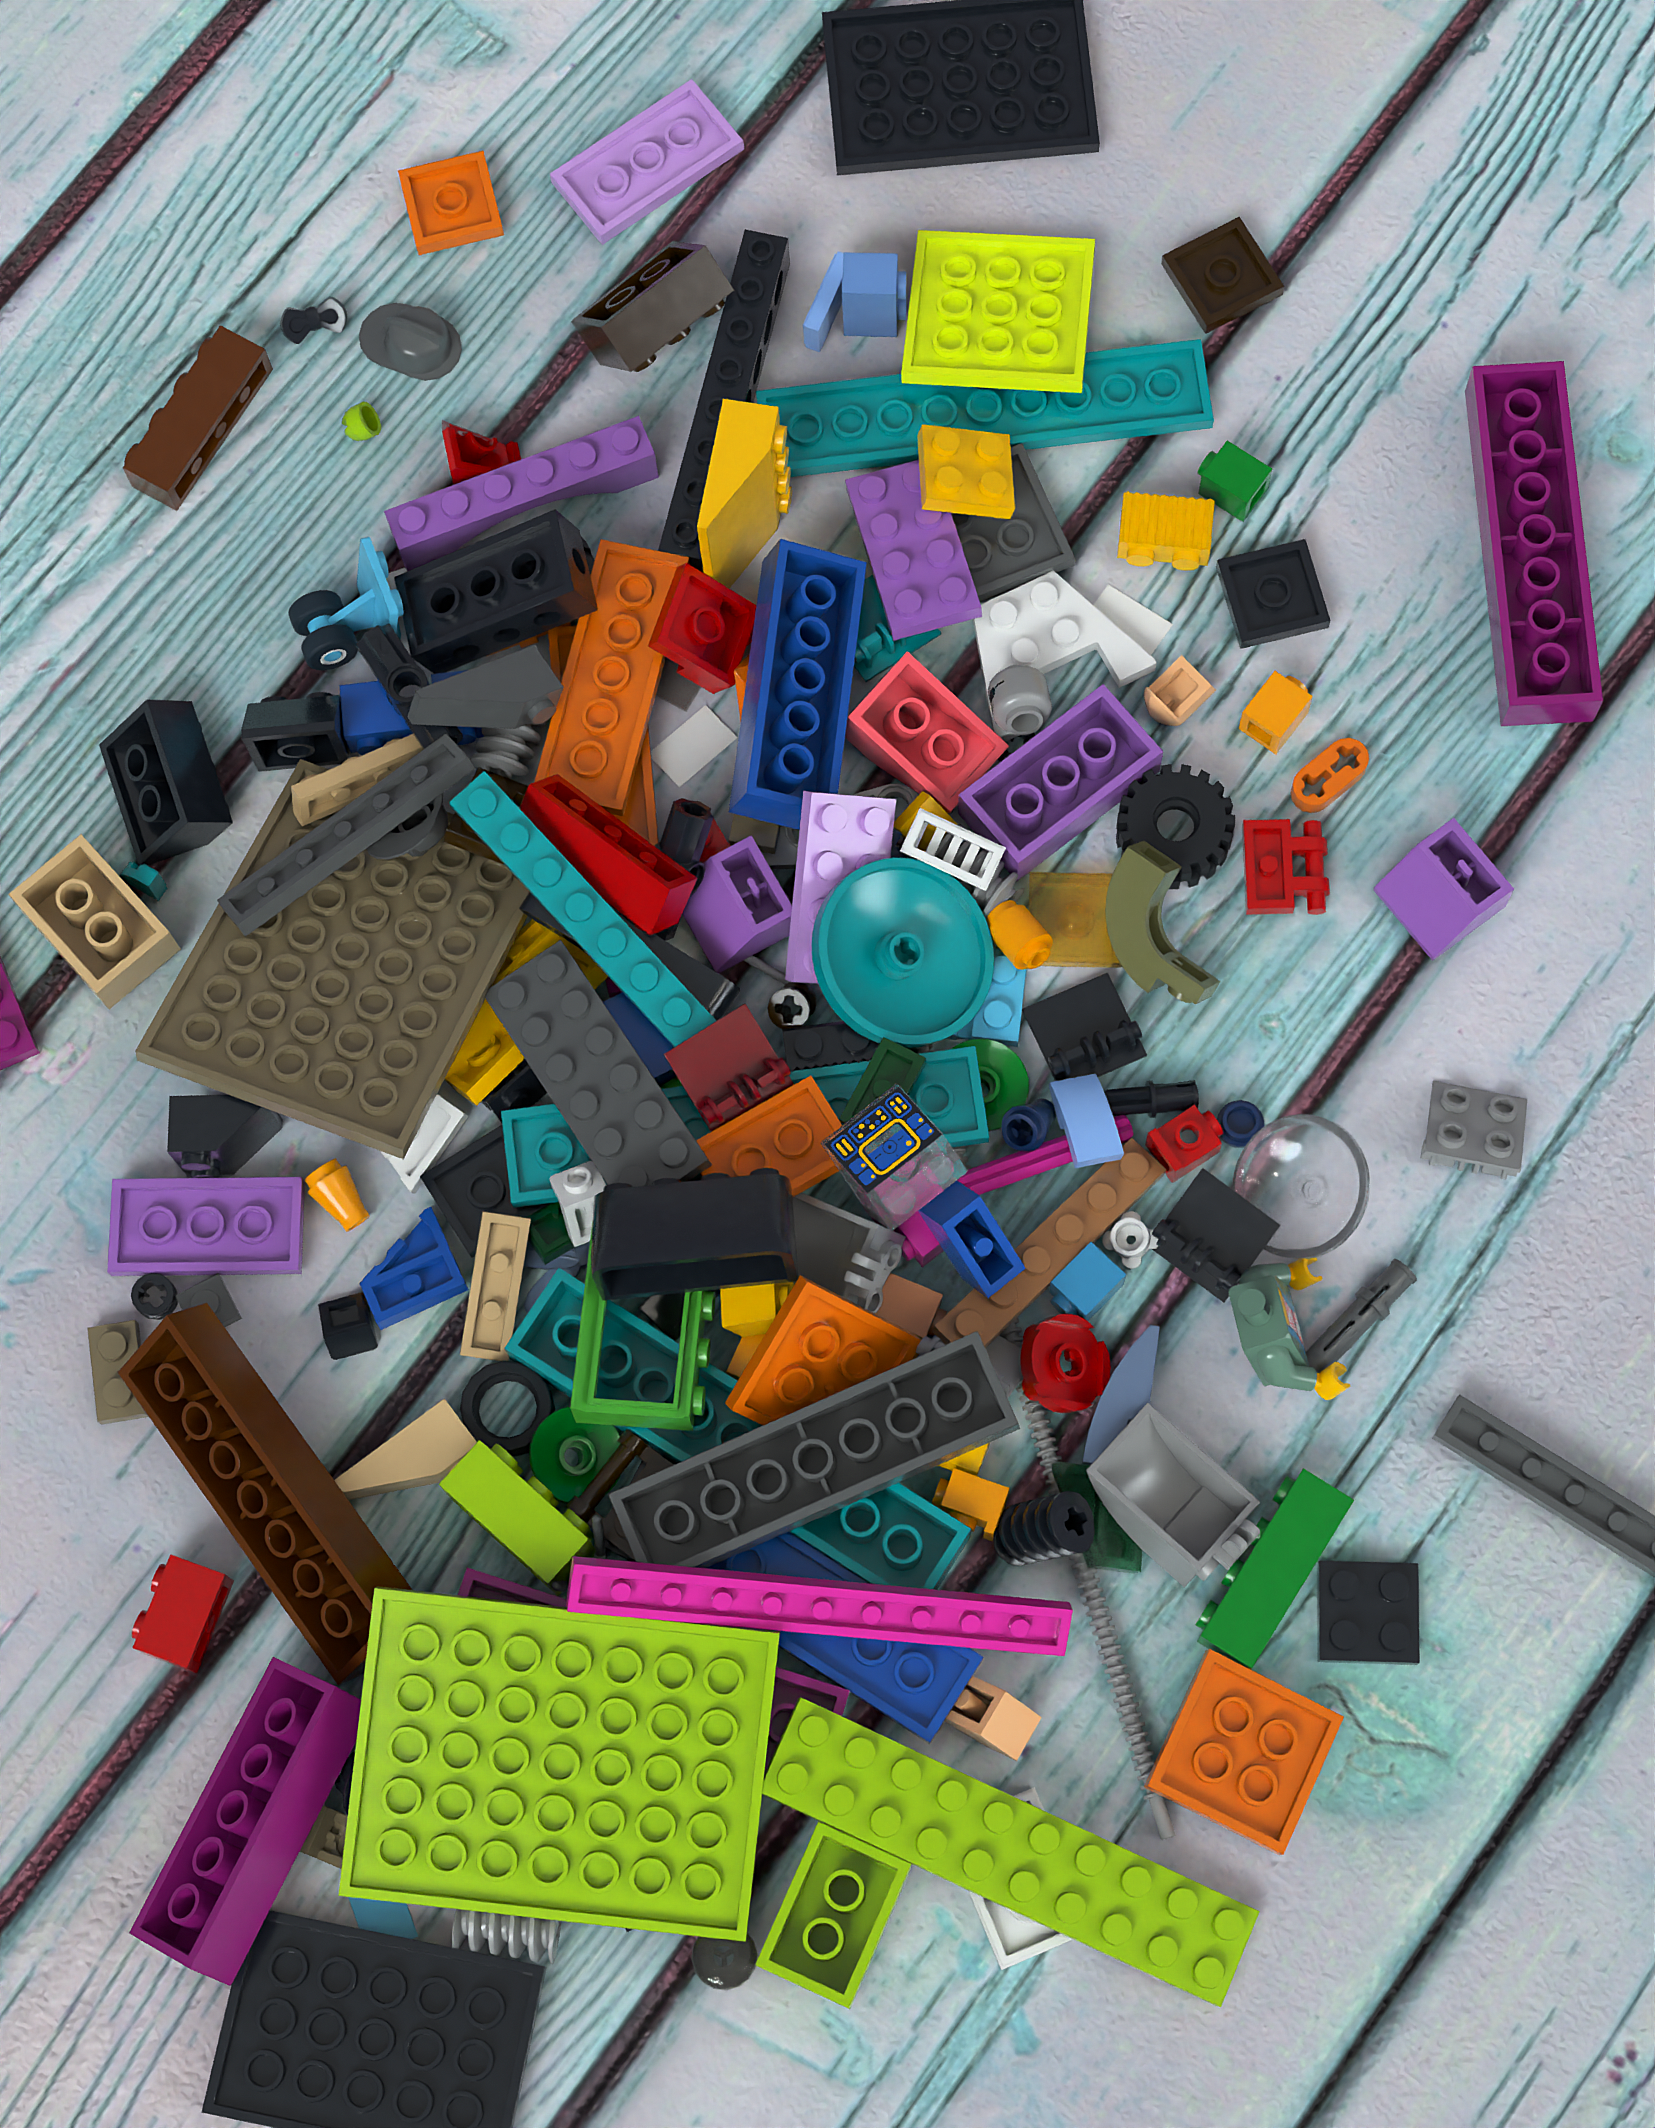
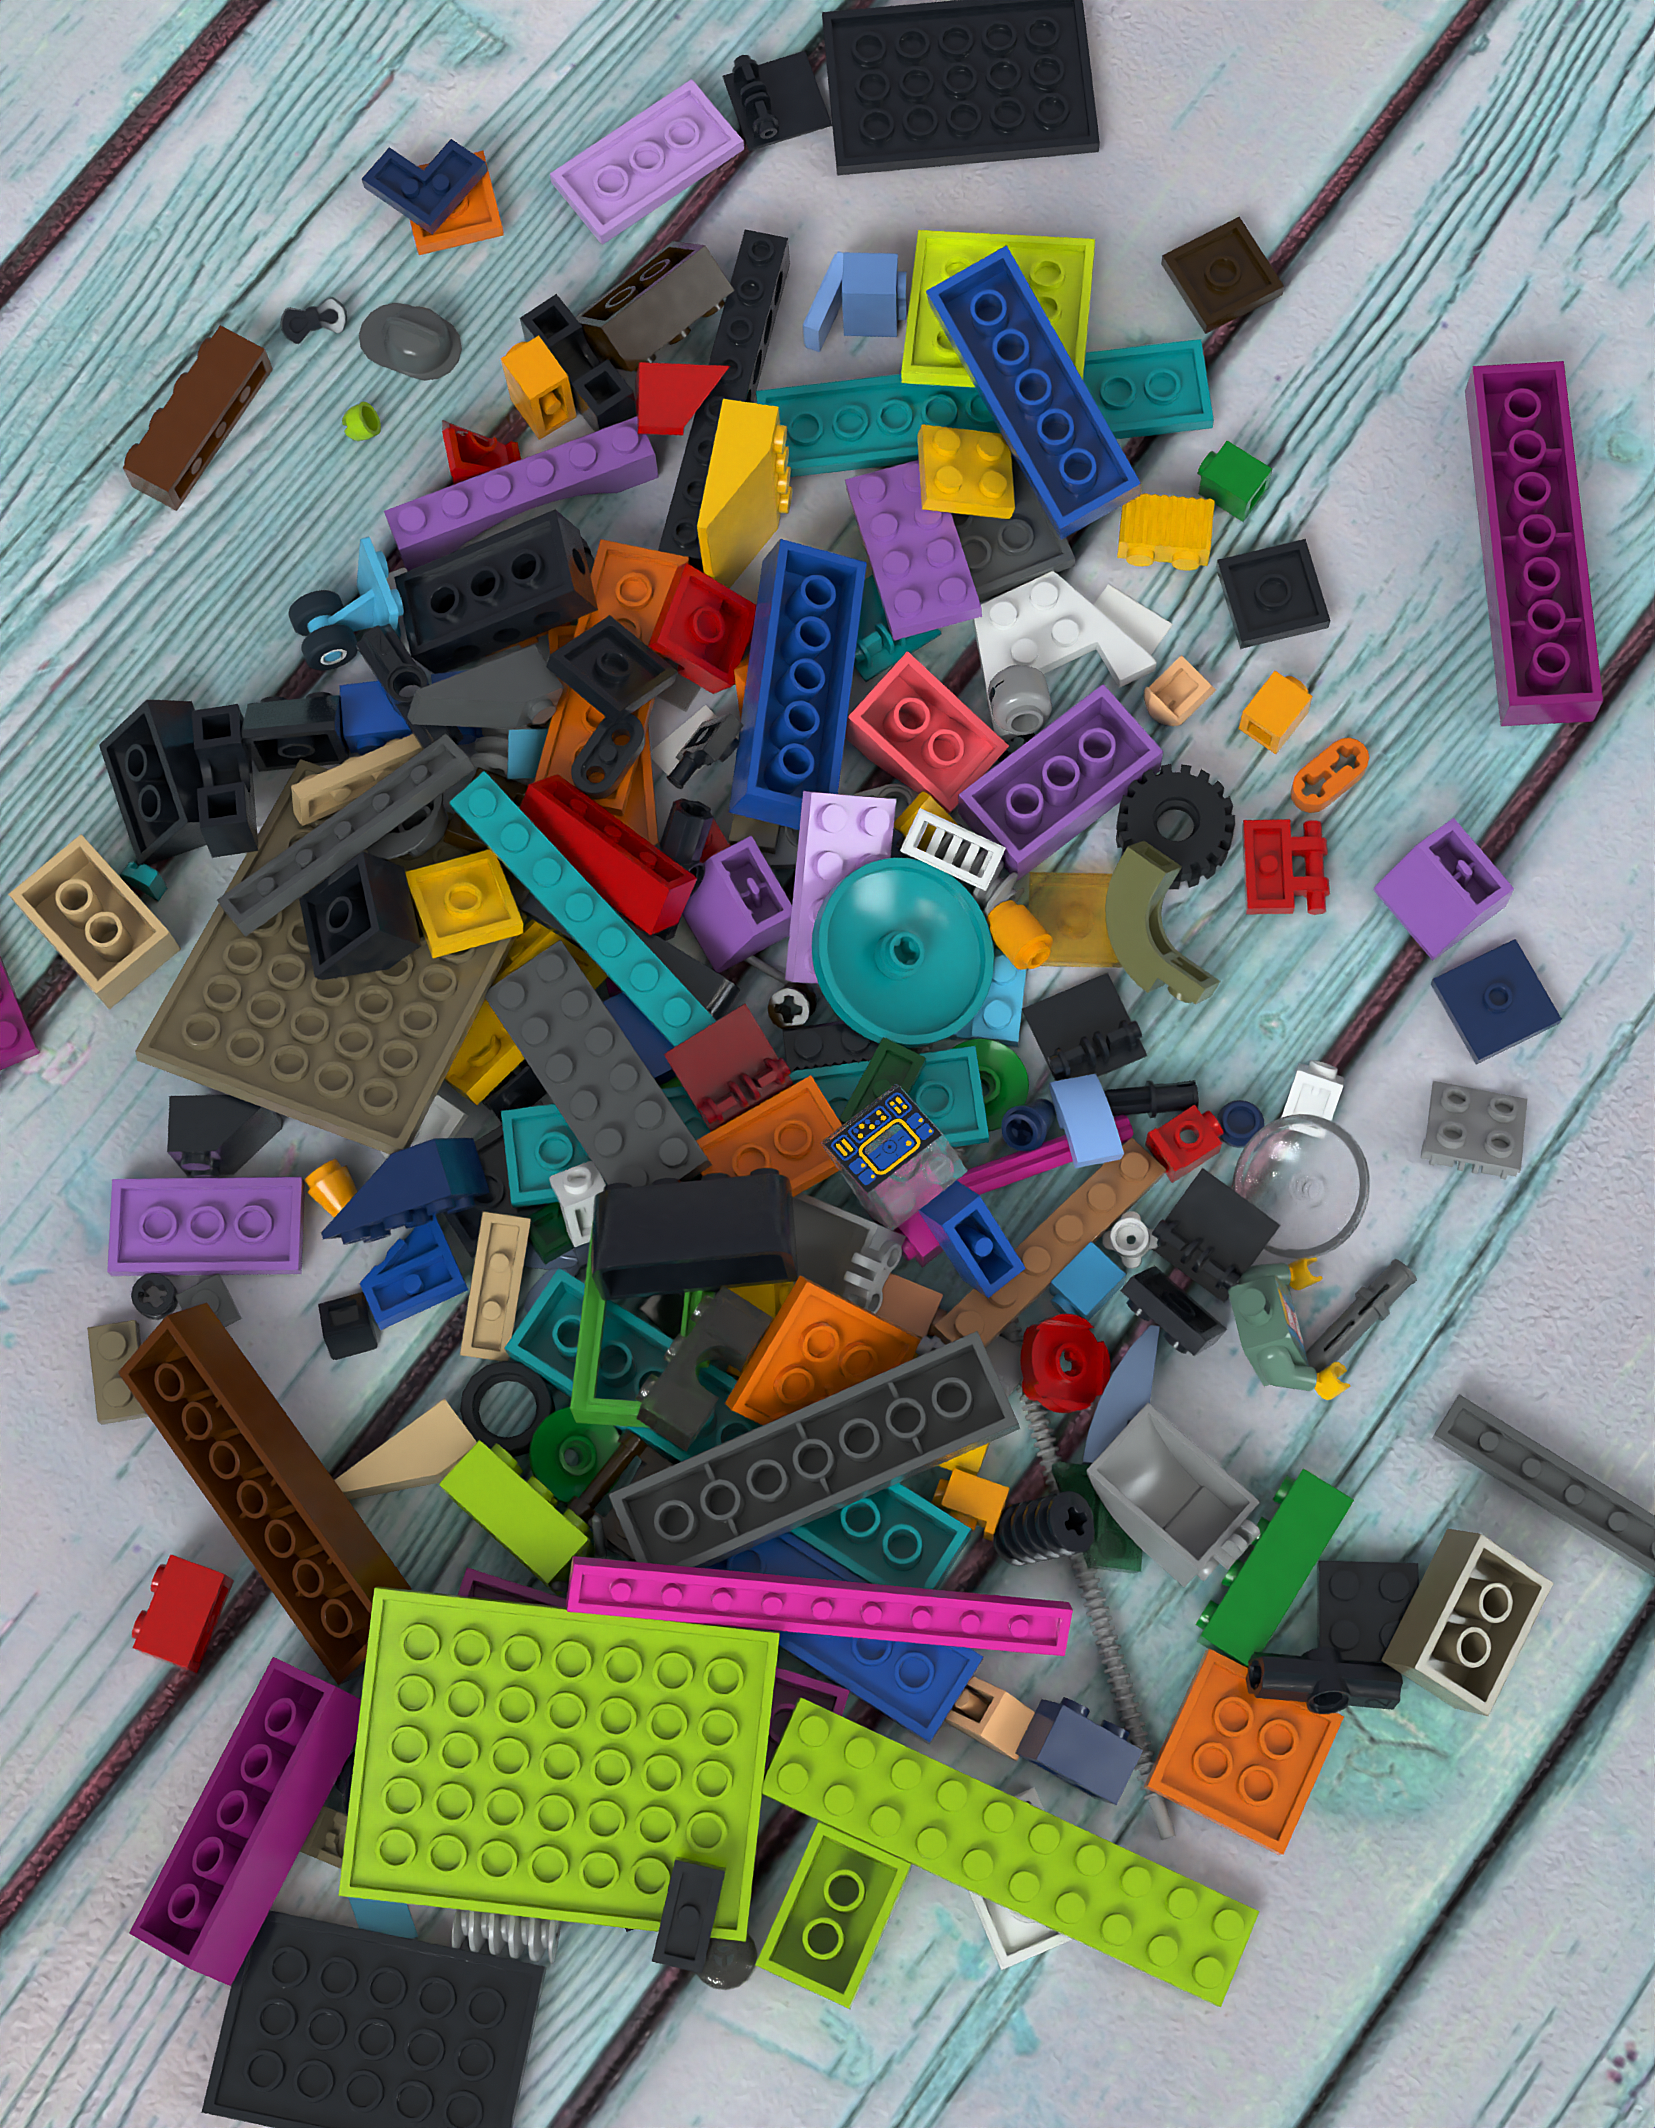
none -> black arch [192,704,259,858]
none -> black slope [299,851,421,980]
none -> dark blue slope [321,1138,490,1245]
none -> dark blue plate [362,139,488,235]
none -> yellow plate [405,849,523,958]
none -> light orange brick [501,335,577,440]
none -> medium azure sticker [507,729,548,779]
none -> black arch [520,294,637,432]
none -> black plate [546,615,678,724]
none -> black plate [571,714,645,800]
none -> red slope [635,362,730,435]
none -> clear smoke arch [635,1286,773,1452]
none -> black plate [652,1856,726,1973]
none -> black plate [666,713,744,789]
none -> black hinge [722,51,832,151]
none -> blue brick [926,245,1141,540]
none -> dark blue brick [1015,1697,1143,1805]
none -> black plate [1120,1266,1227,1356]
none -> black piece [1246,1647,1403,1714]
none -> white bracket [1279,1060,1344,1139]
none -> dark tan brick [1381,1528,1553,1716]
none -> dark blue plate [1431,939,1562,1065]

